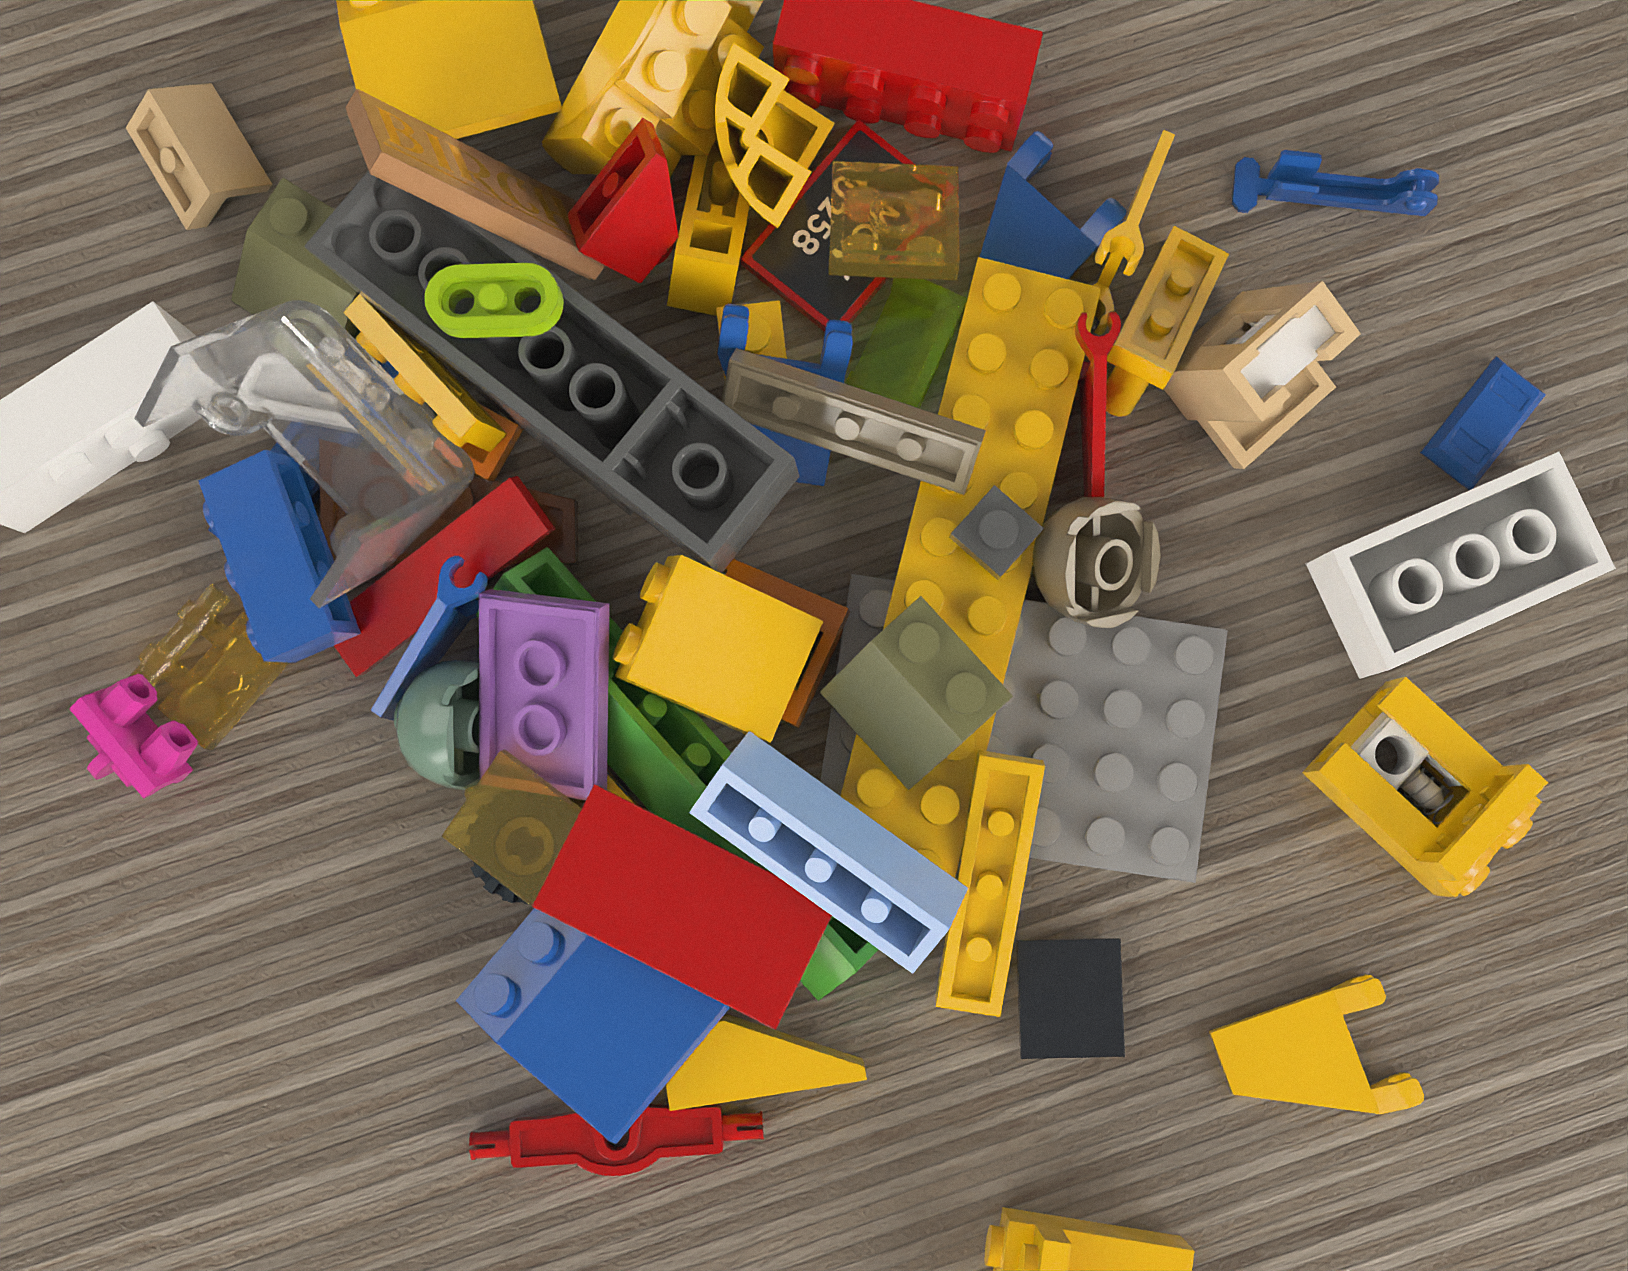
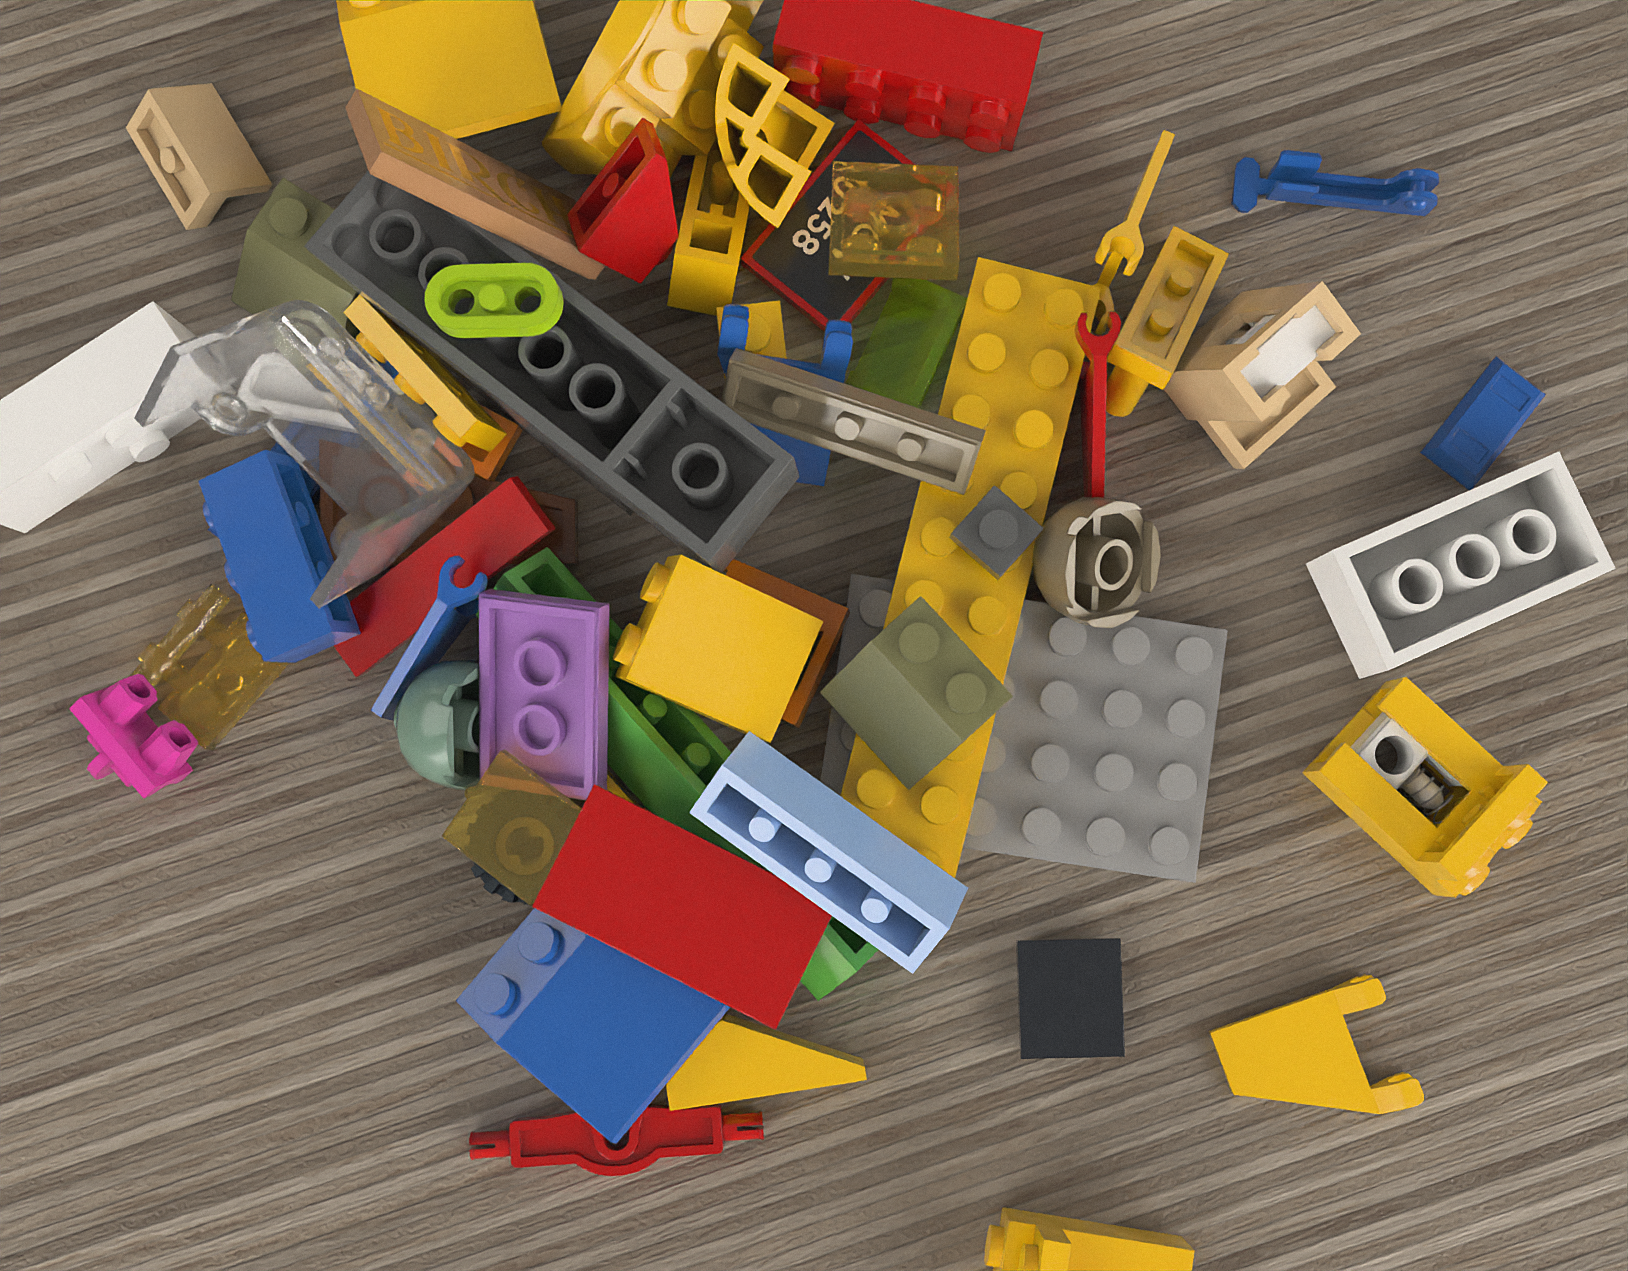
yellow plate [935,750,1045,1017] -> none
blue flag [968,131,1127,293] -> none

